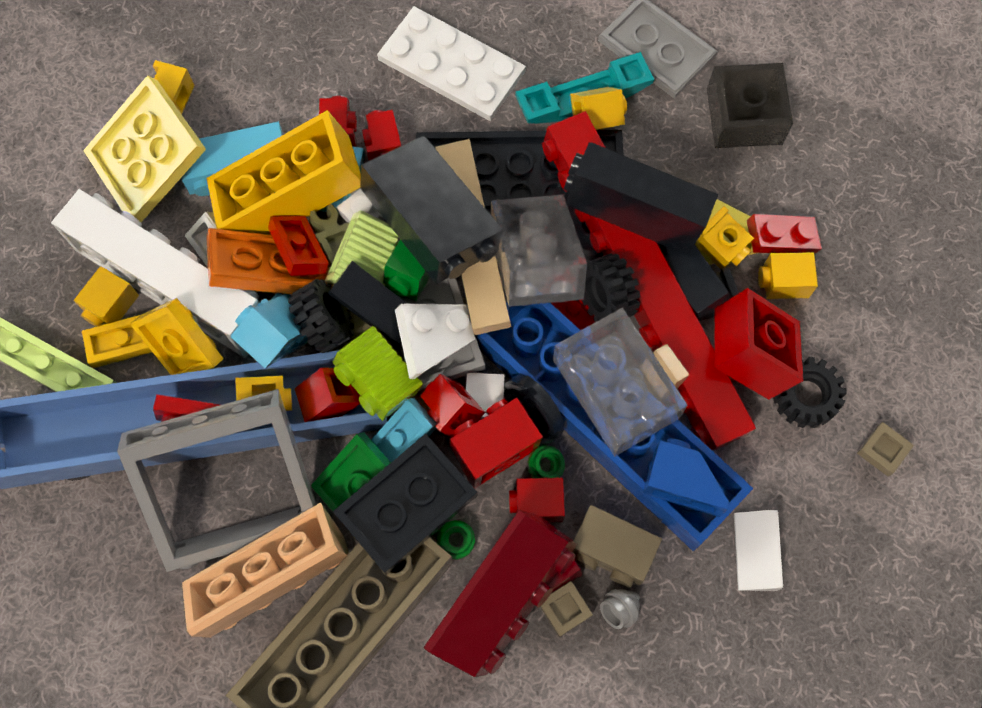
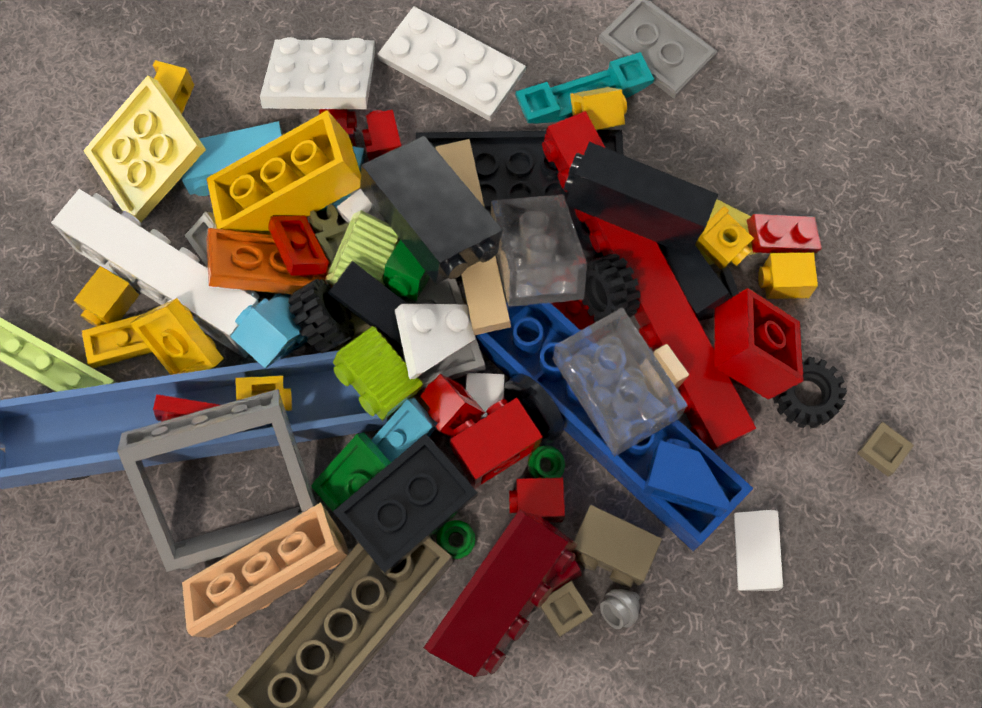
red brick [294,368,360,422] -> none
clear smoke brick [707,63,793,148] -> none
none -> white plate [260,37,375,109]

